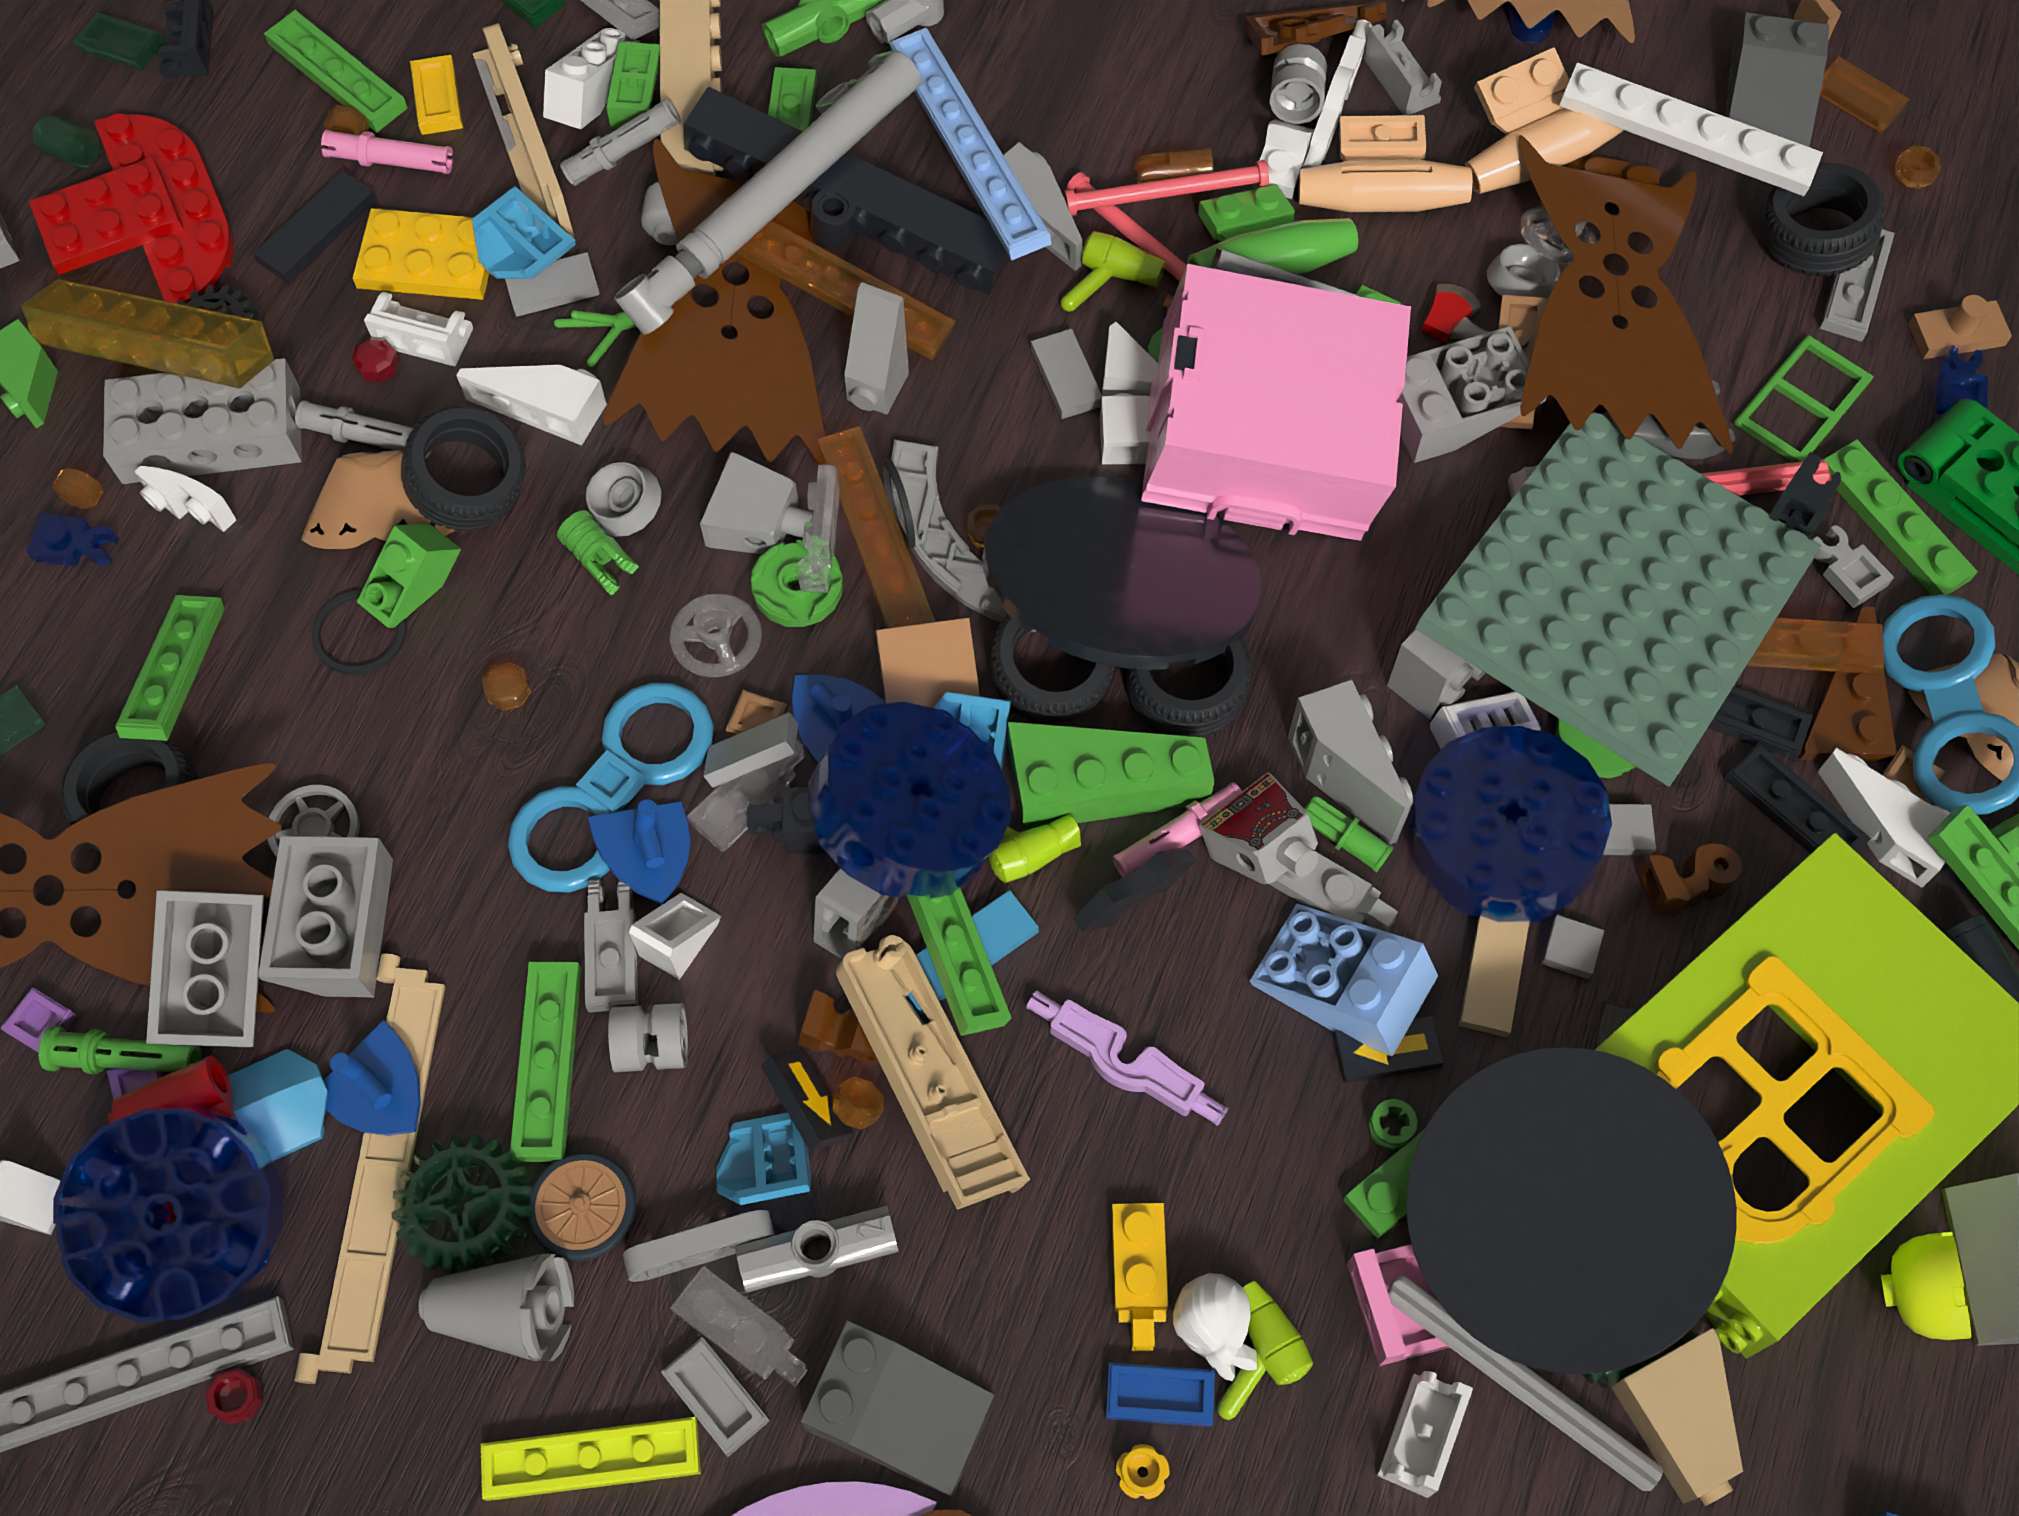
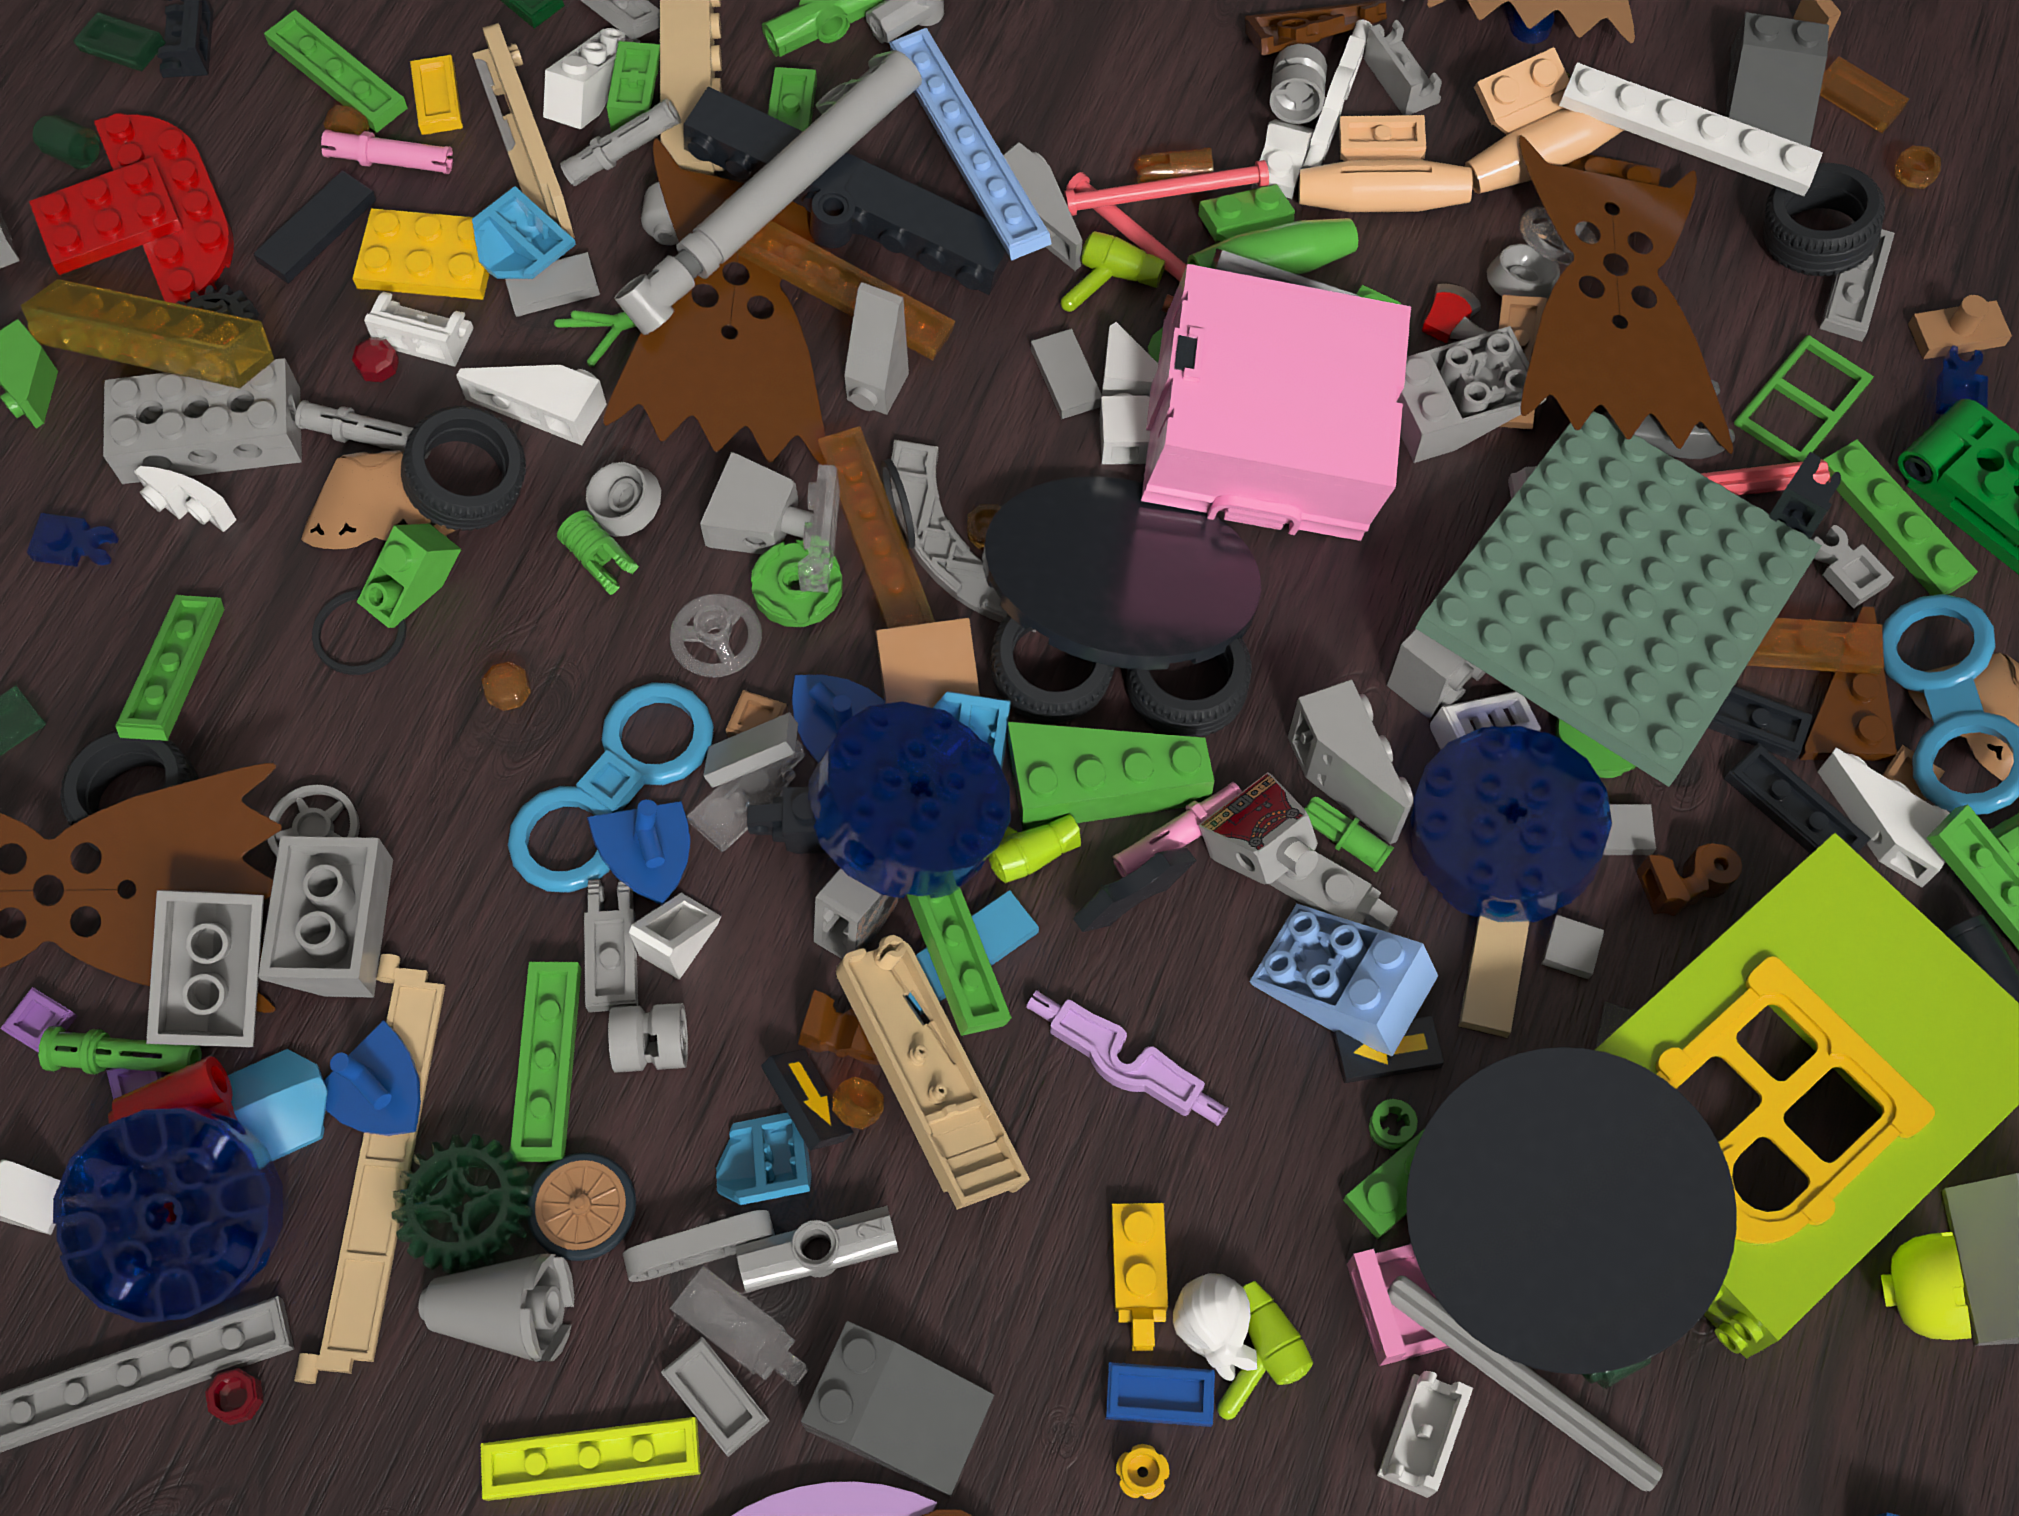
clear orange tile [52,468,104,509] -> none
tan slope [1611,1328,1743,1506] -> none

